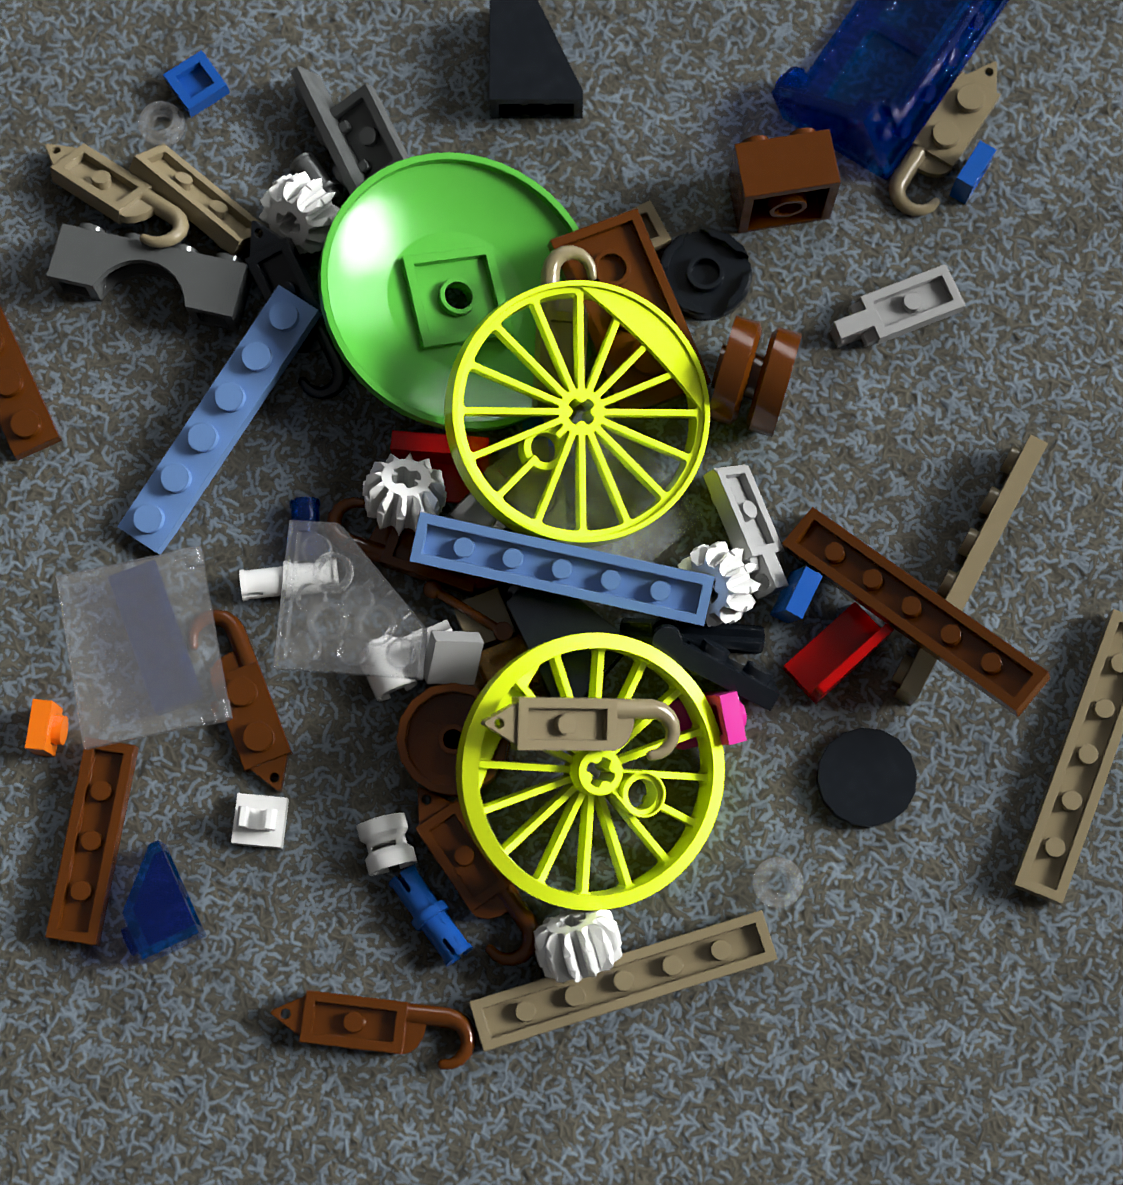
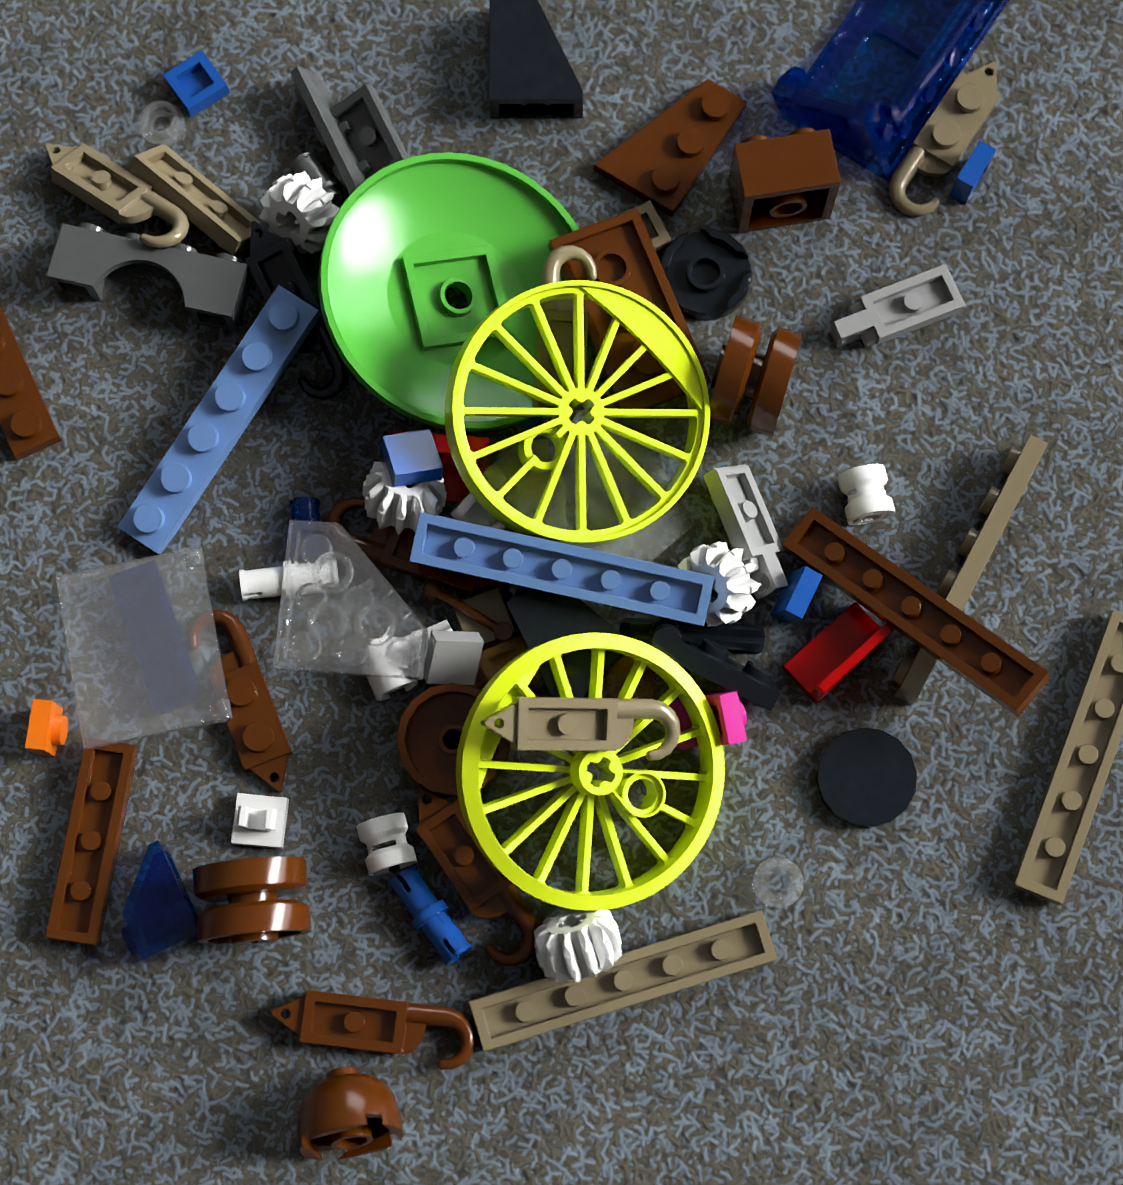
none -> reddish brown wheel [193,857,312,945]
none -> reddish brown cylinder [297,1067,404,1160]
none -> tile [381,429,443,487]
none -> reddish brown wing [594,79,747,217]
none -> clear orange plate [607,657,656,699]
none -> white wheel [837,464,896,525]

